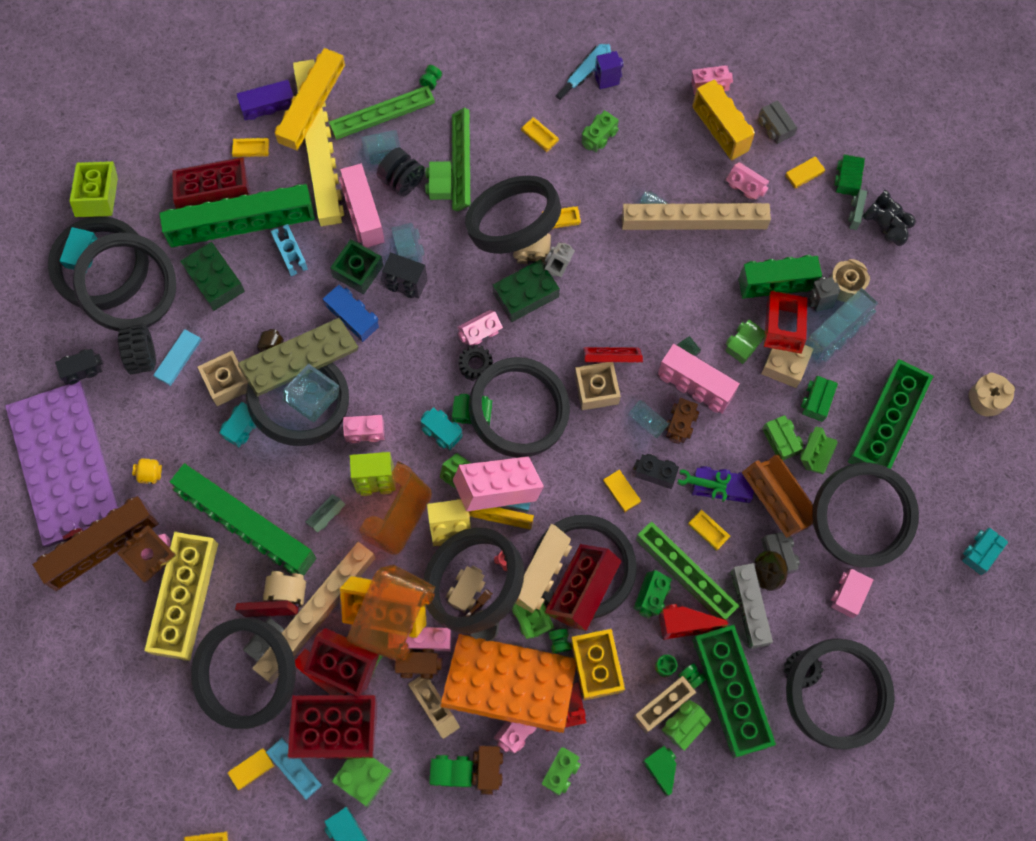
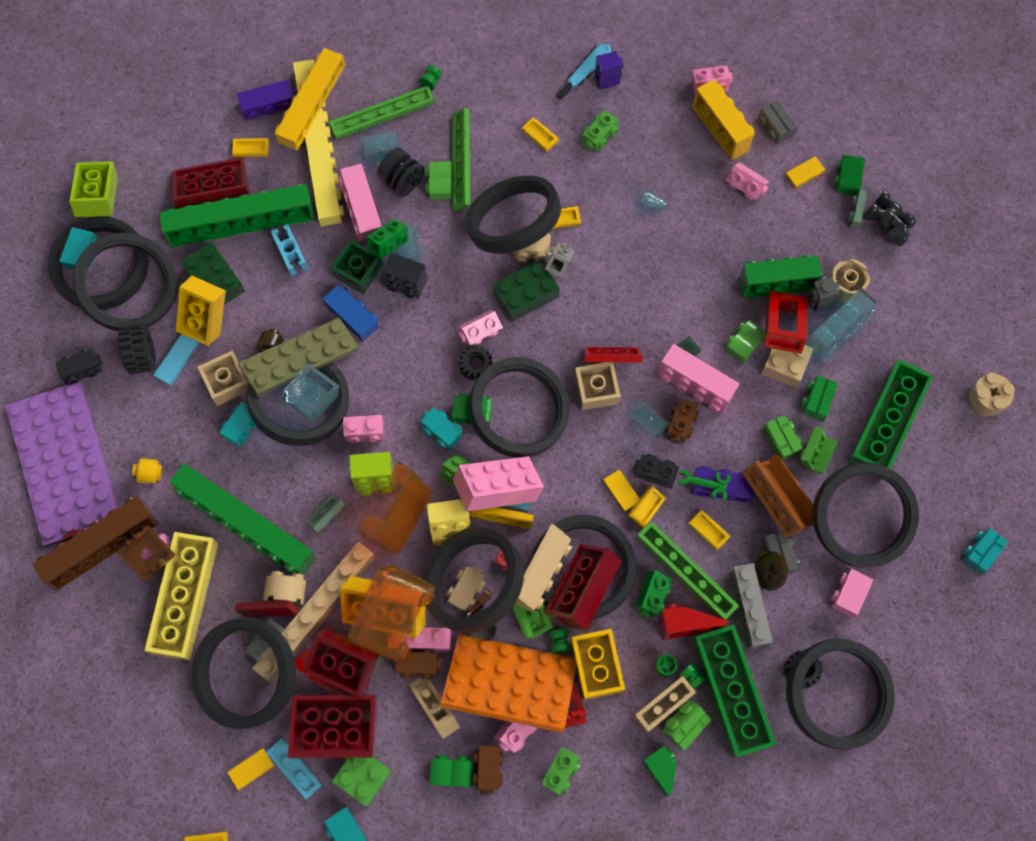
tan brick [622,203,771,230] -> none
none -> yellow brick [176,276,226,346]
none -> green brick [367,219,408,259]
none -> yellow tile [628,486,666,528]

